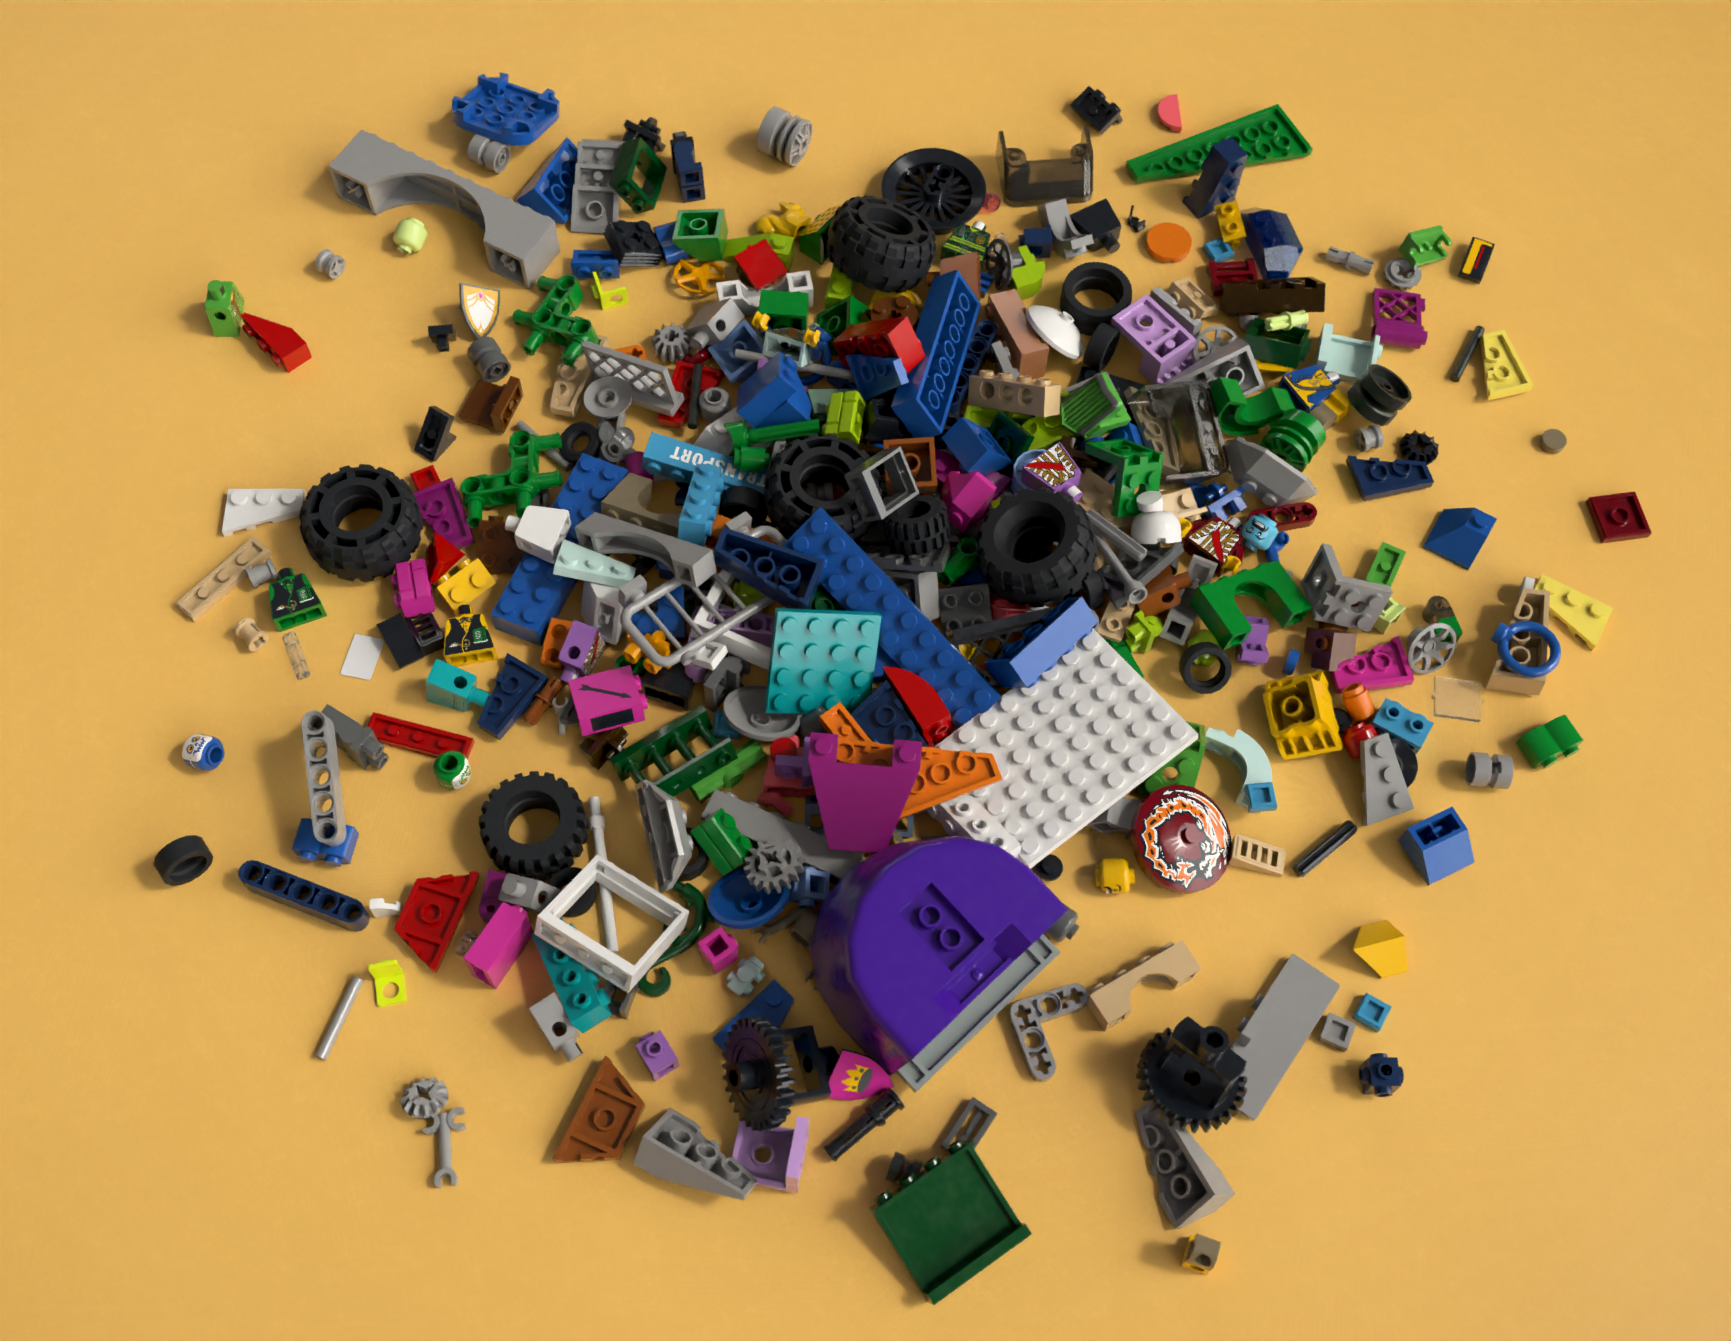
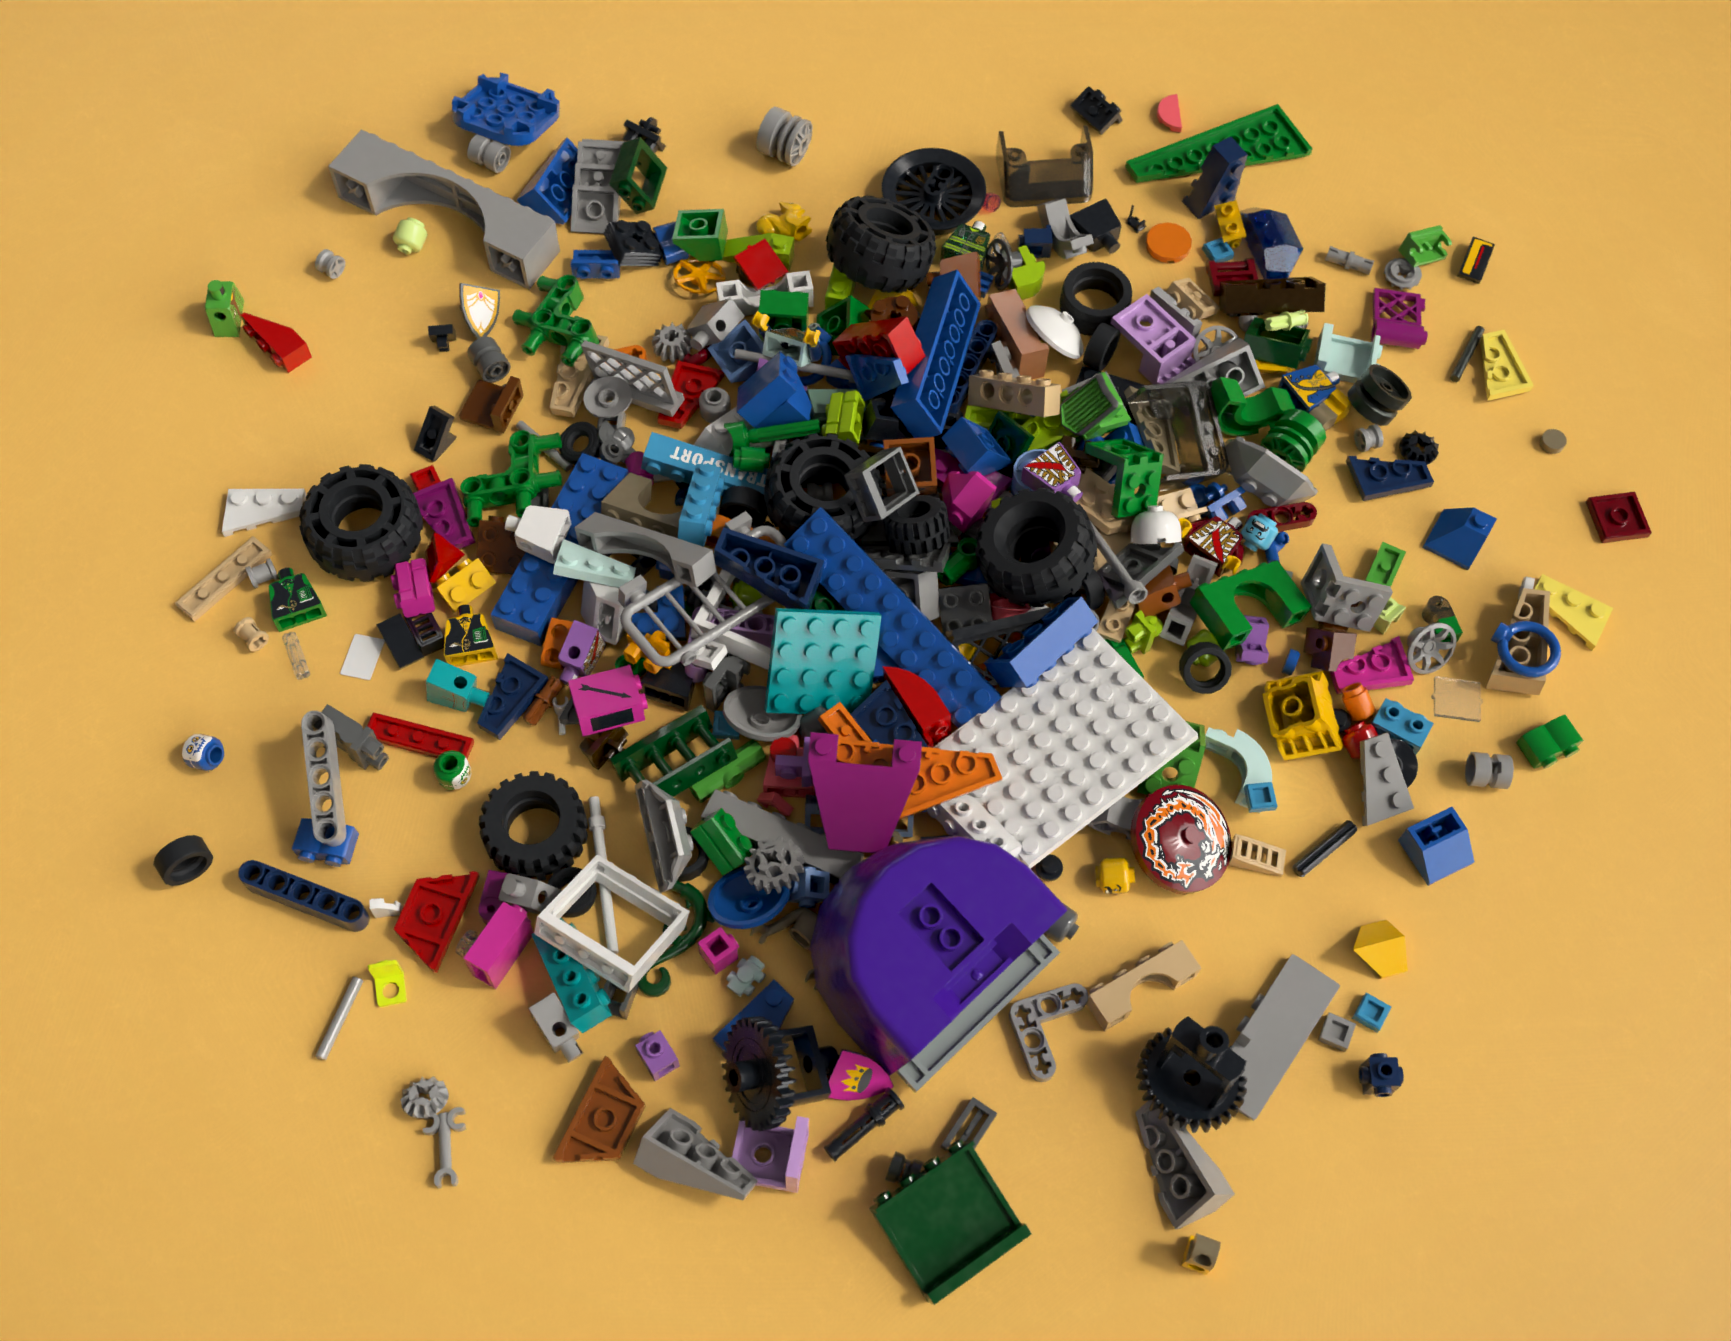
neon yellow bracket [591,271,629,310] -> none
dark blue hips [670,131,705,203] -> none
pearl dark grey bar [687,364,703,429] -> none
green slope [799,205,842,265] -> none
light grey axle [1087,509,1147,562] -> none
white tile [1136,491,1163,512] -> none

